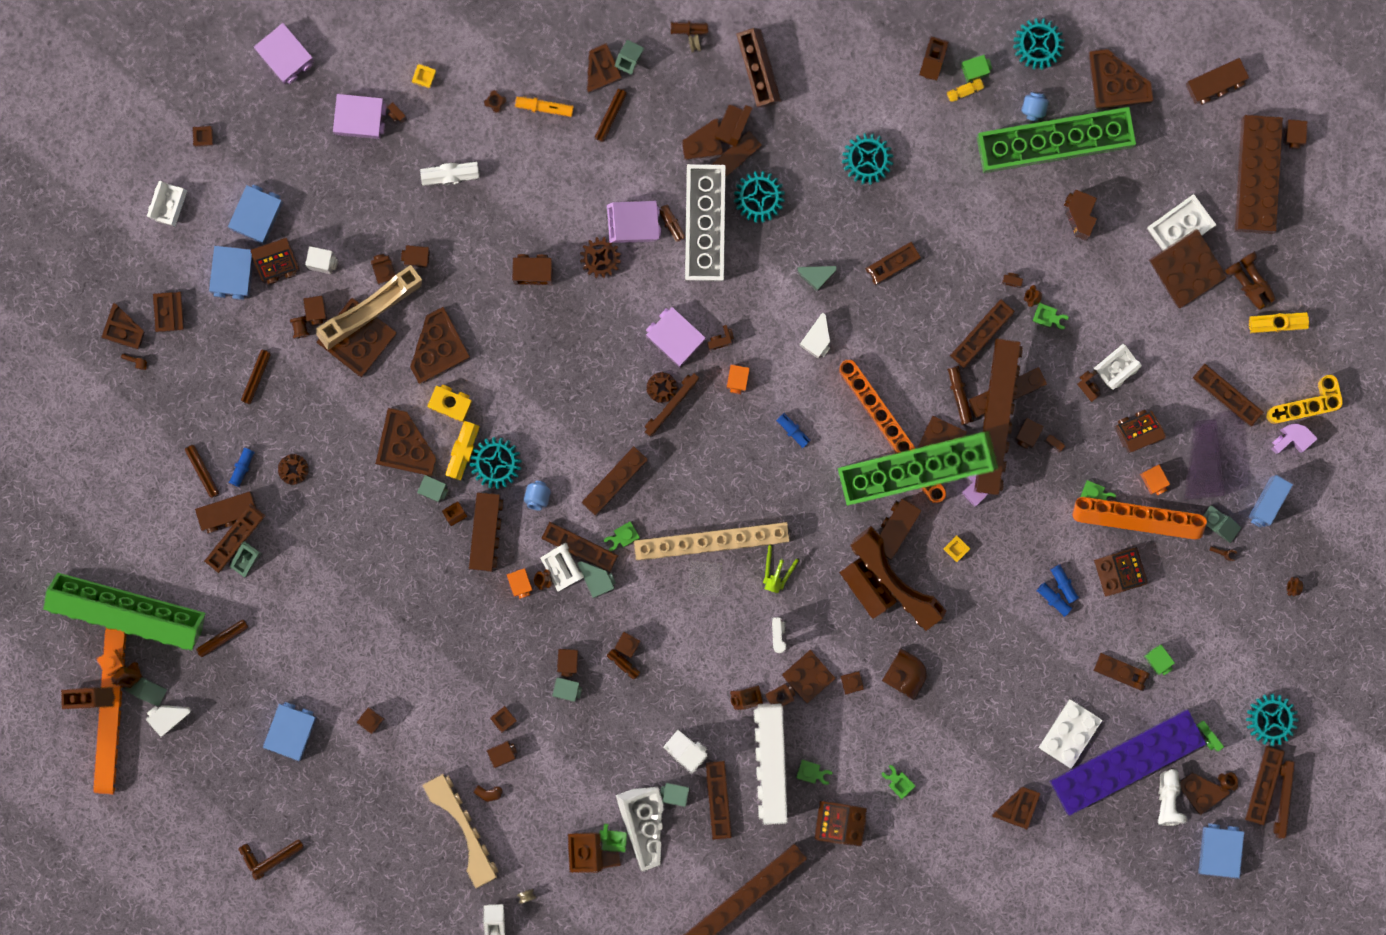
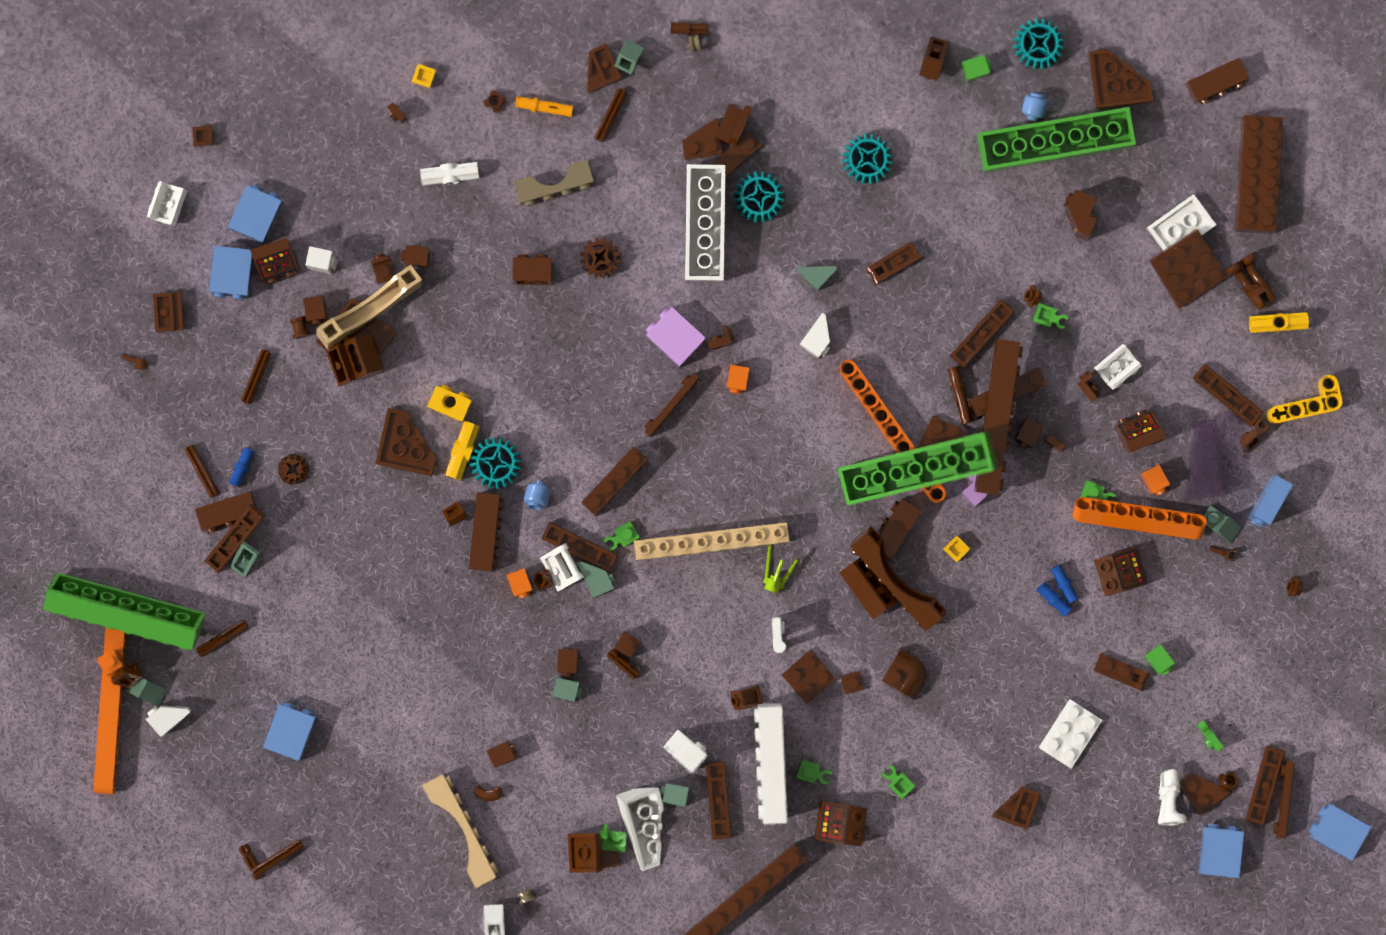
reddish brown brick [61,687,115,709] -> none
reddish brown wing [101,303,145,350] -> none
lavender brick [254,23,314,84] -> none
lavender brick [333,94,387,139] -> none
reddish brown brick [356,707,385,734] -> none
reddish brown plate [410,307,470,384] -> none
sand green brick [417,475,449,503] -> none
reddish brown plate [490,706,517,733] -> none
lavender brick [607,201,661,243] -> none
reddish brown gear [647,372,677,403] -> none
reddish brown axle [659,204,685,242] -> none
reddish brown brick [736,28,781,107] -> none
reddish brown brick [765,684,796,707] -> none
blue pin [776,412,811,448] -> none
yellow axle [947,78,984,102] -> none
reddish brown plate [1001,273,1023,288] -> none
dark purple brick [1049,710,1206,816] -> none
teal gear [1246,694,1299,746] -> none
lavender brick [1271,424,1317,454] -> none
reddish brown brick [1284,120,1308,149] -> none
none -> reddish brown piece [326,334,384,387]
none -> dark tan arch [514,160,594,207]
none -> reddish brown plate [1240,419,1270,453]
none -> medium blue brick [1309,804,1371,861]

